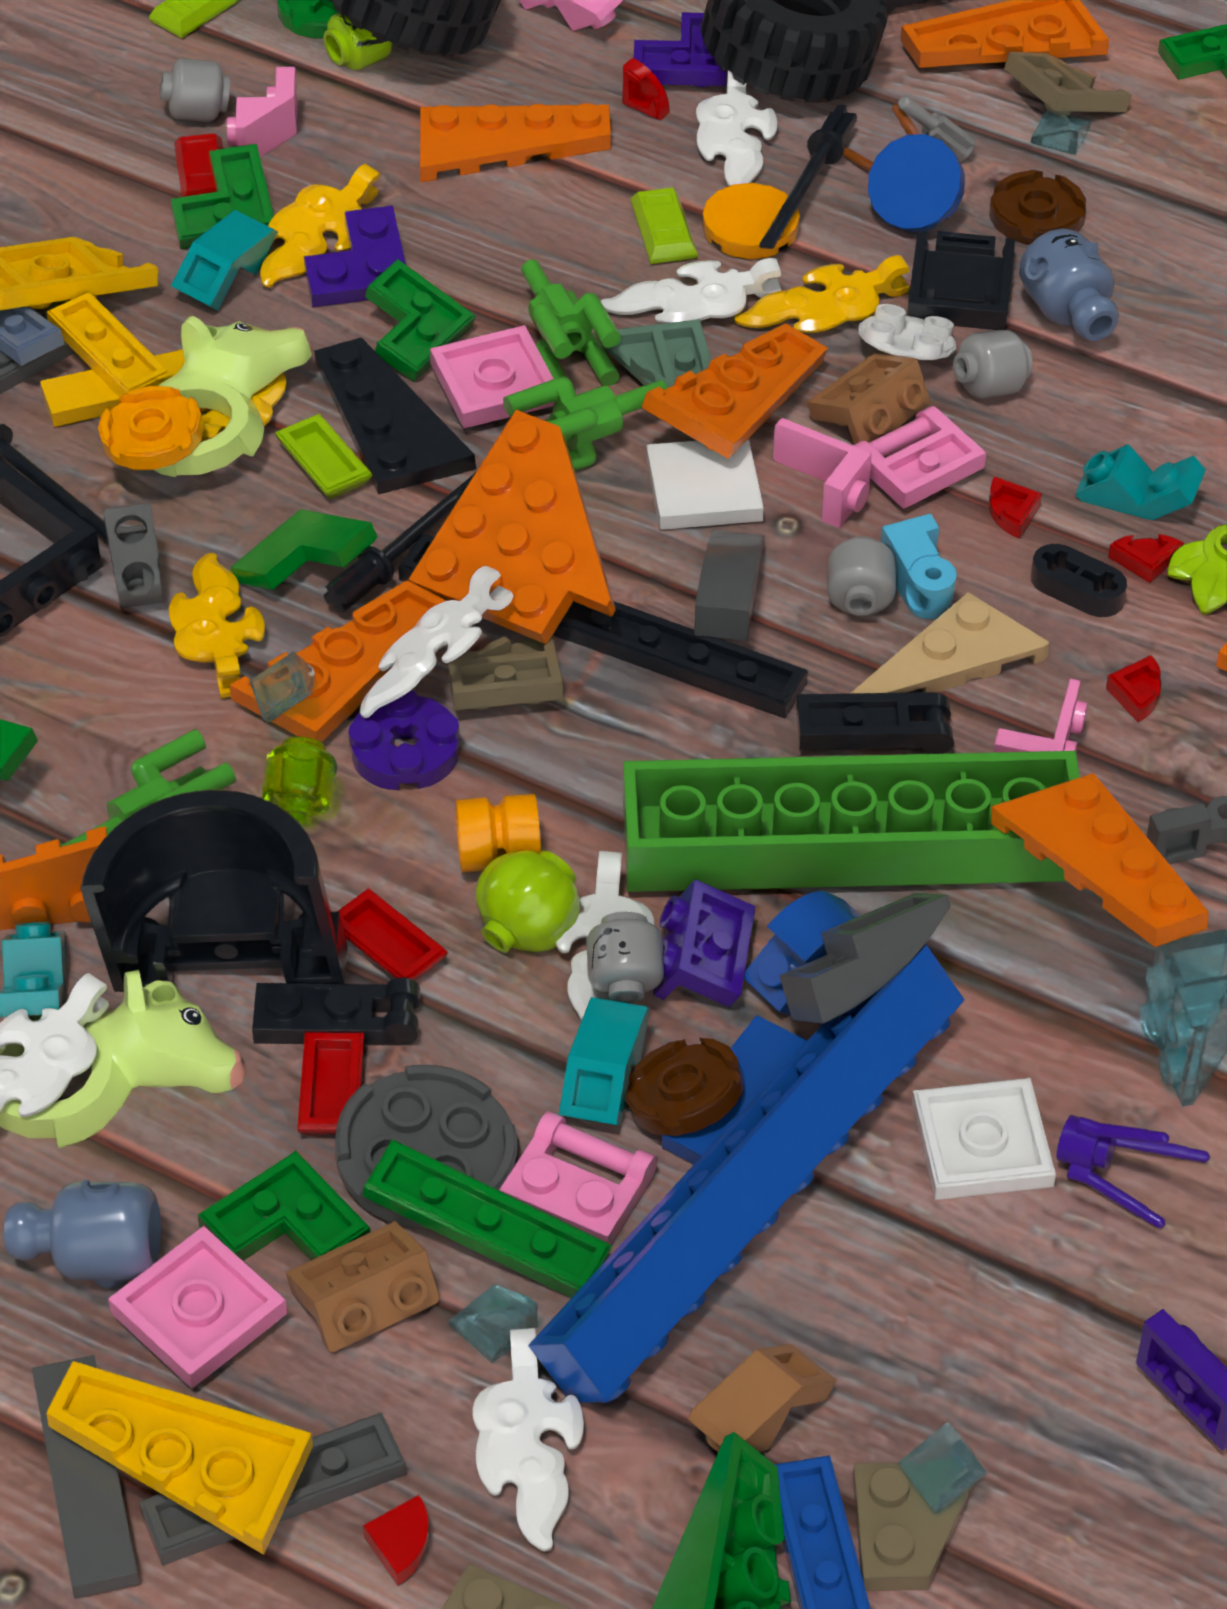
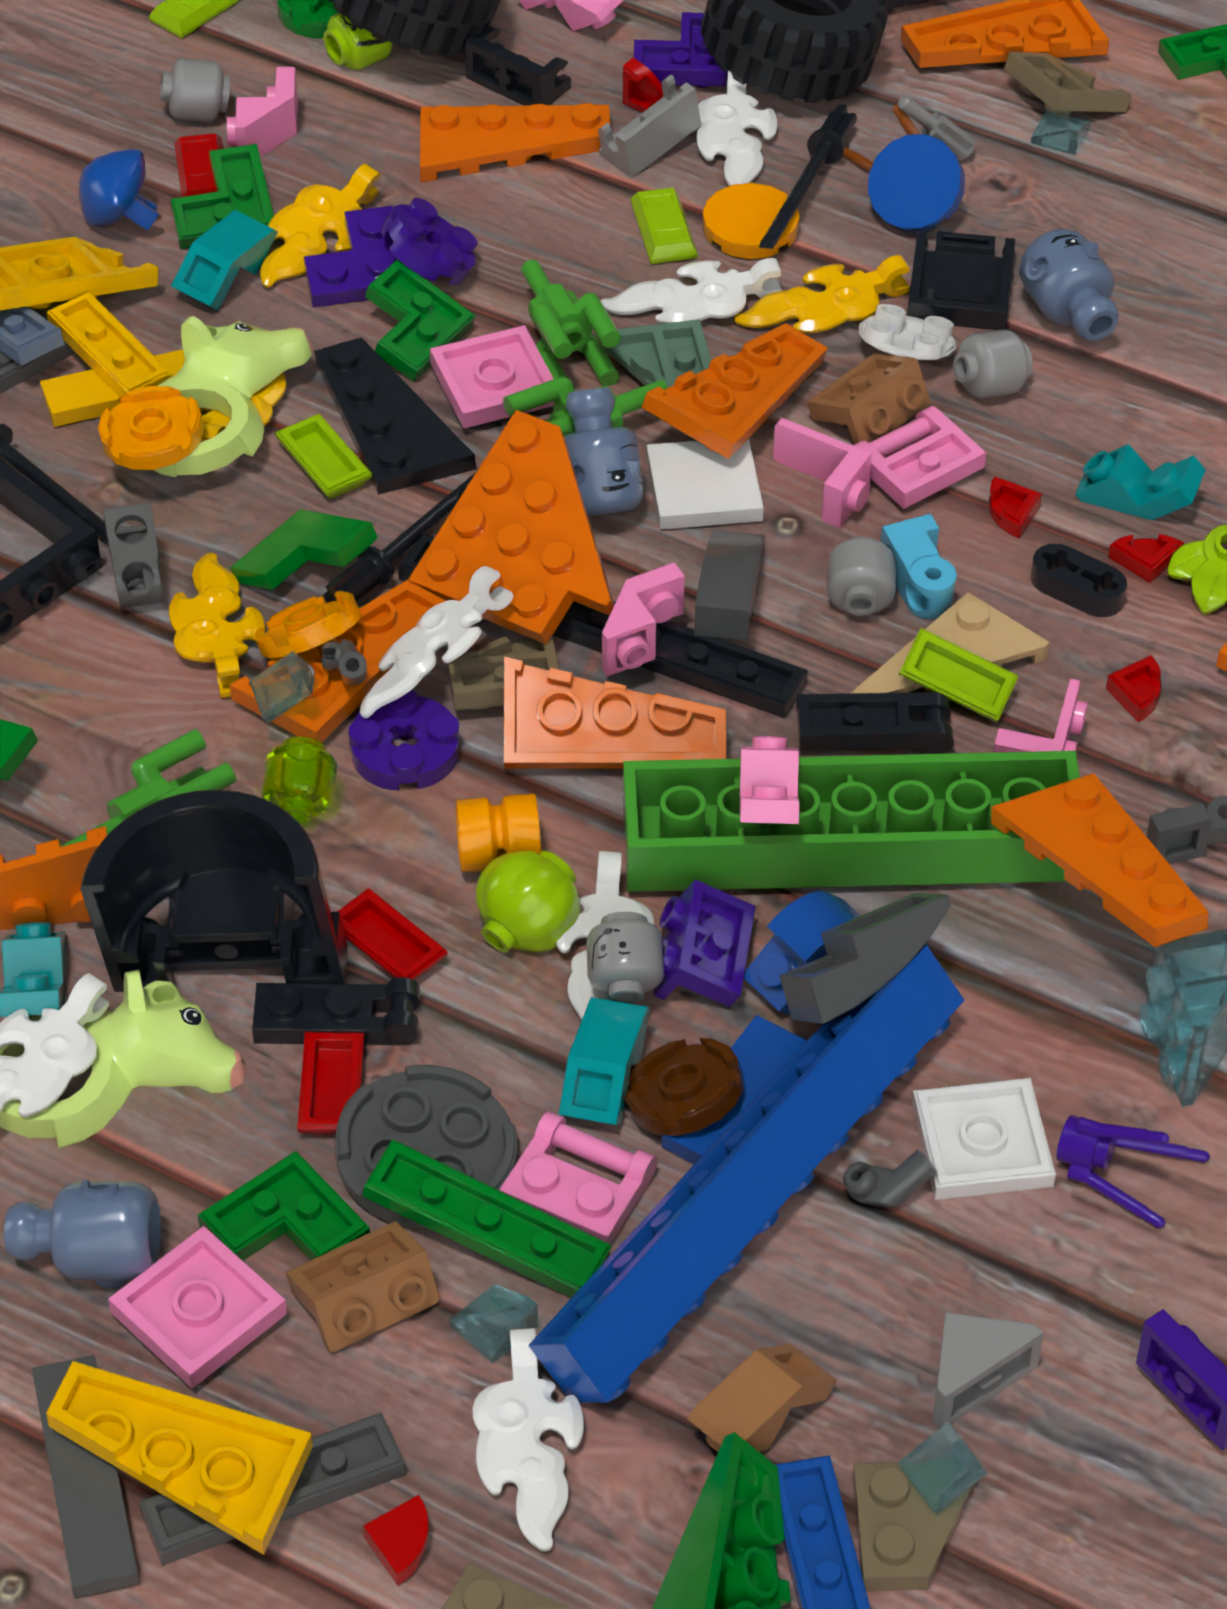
reddish brown tile [989,170,1086,245] -> none
none -> blue piece [79,149,159,230]
none -> light orange tile [254,591,361,659]
none -> dark grey arm [322,639,368,686]
none -> dark purple plate [381,197,478,285]
none -> black hinge [465,26,571,105]
none -> orange wing [504,656,727,769]
none -> sand blue piece [564,387,643,516]
none -> light grey hinge [598,75,701,179]
none -> bright pink slope [602,562,685,677]
none -> bright pink slope [739,736,799,824]
none -> dark grey arm [843,1149,938,1208]
none -> lime tile [898,628,1019,723]
none -> light grey slope [932,1312,1043,1431]

